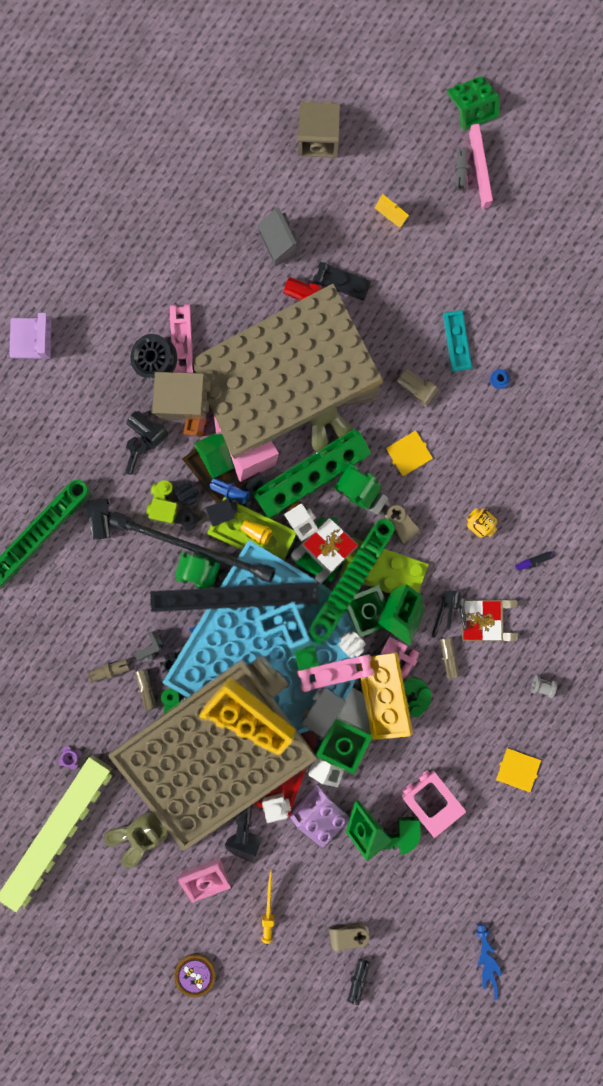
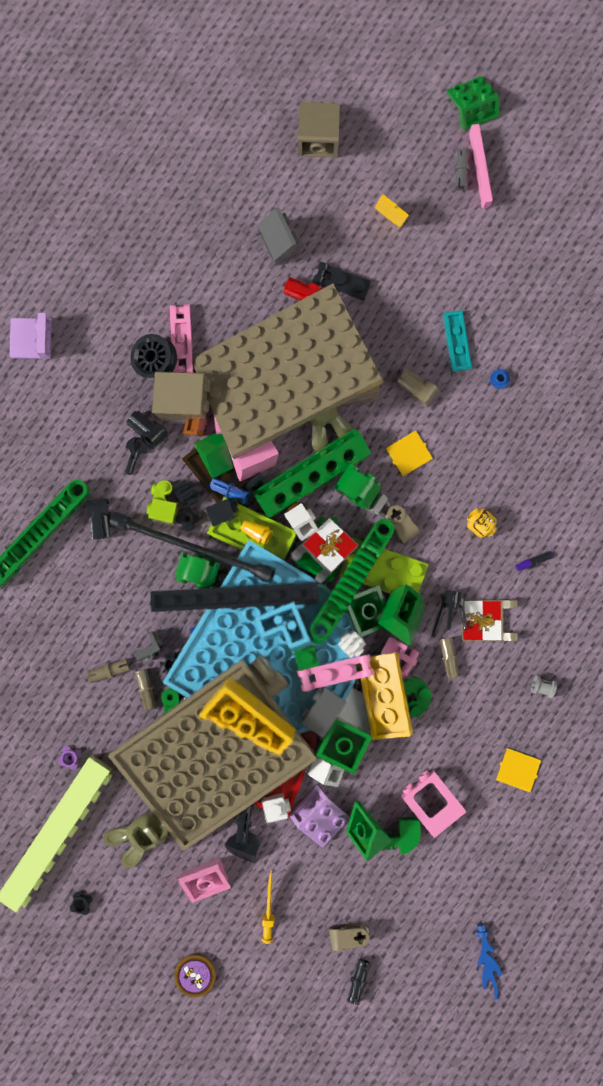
none -> black plate [70,892,93,915]

